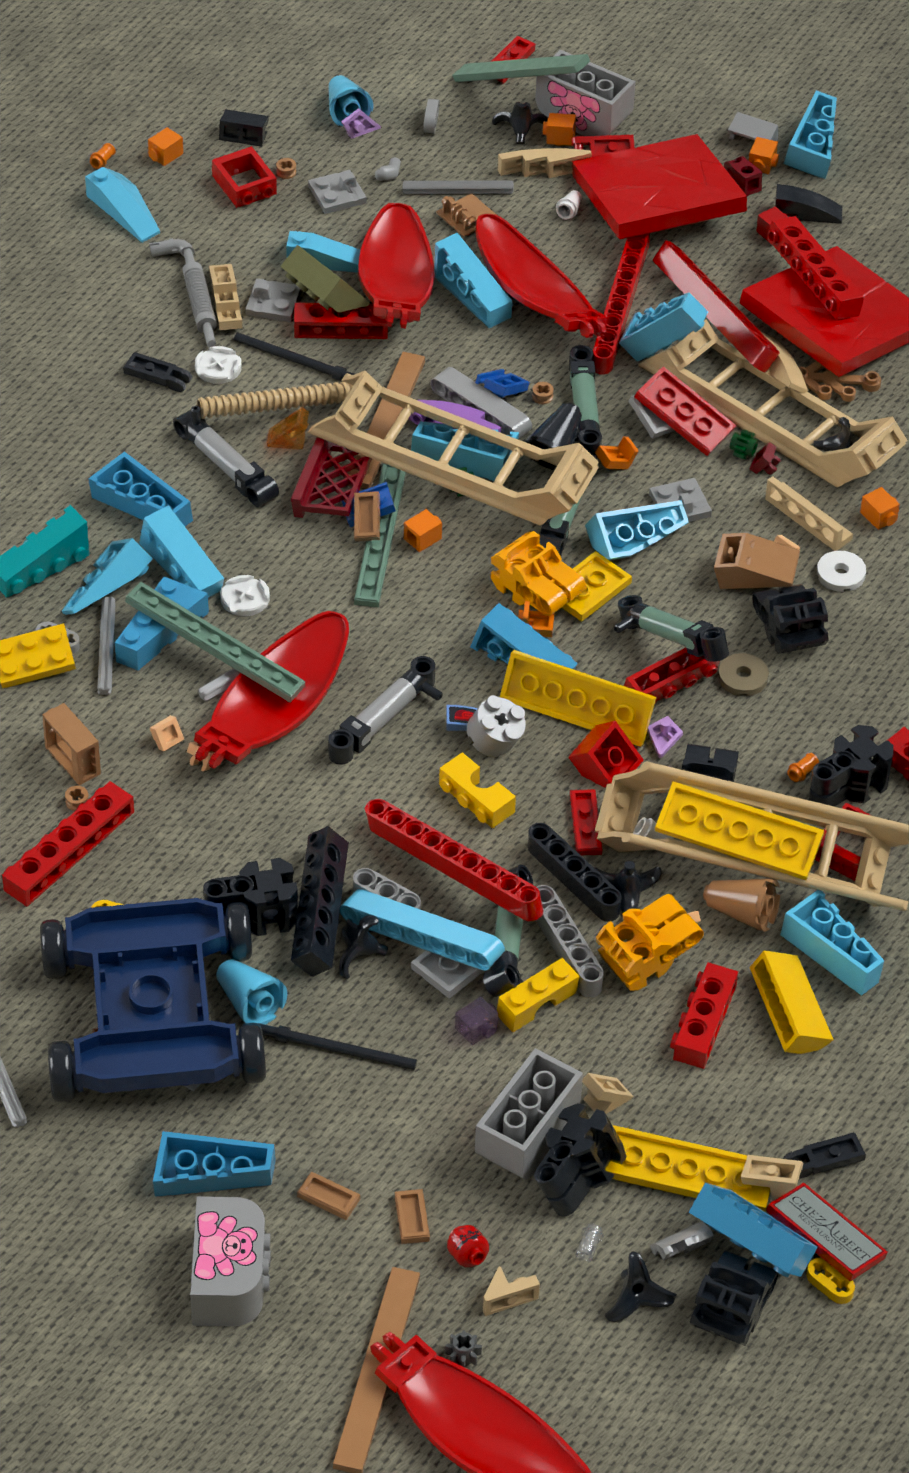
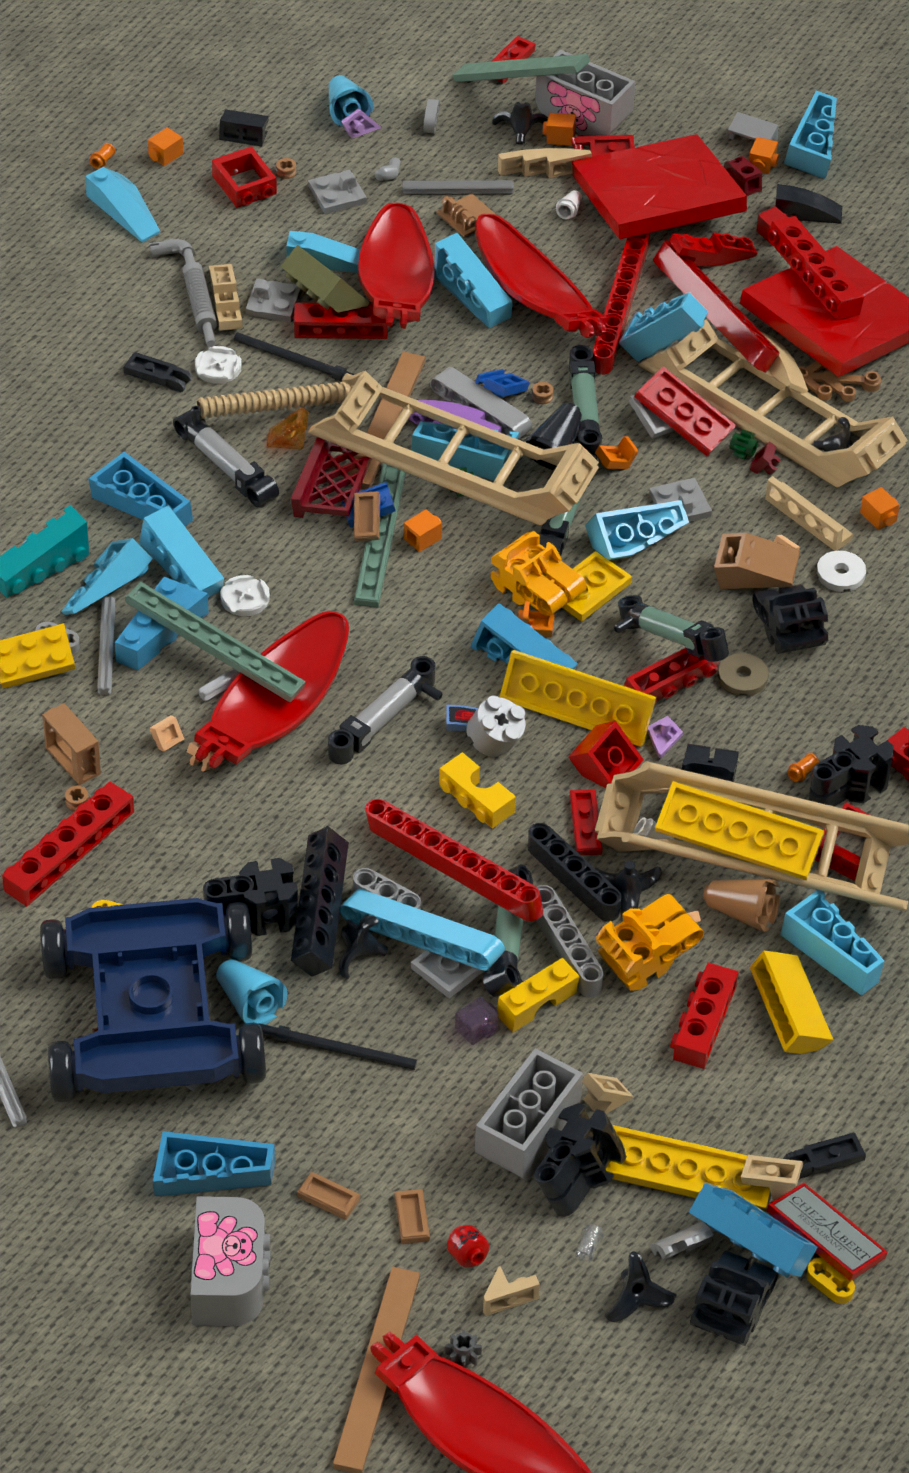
none -> red slope [669,232,758,266]

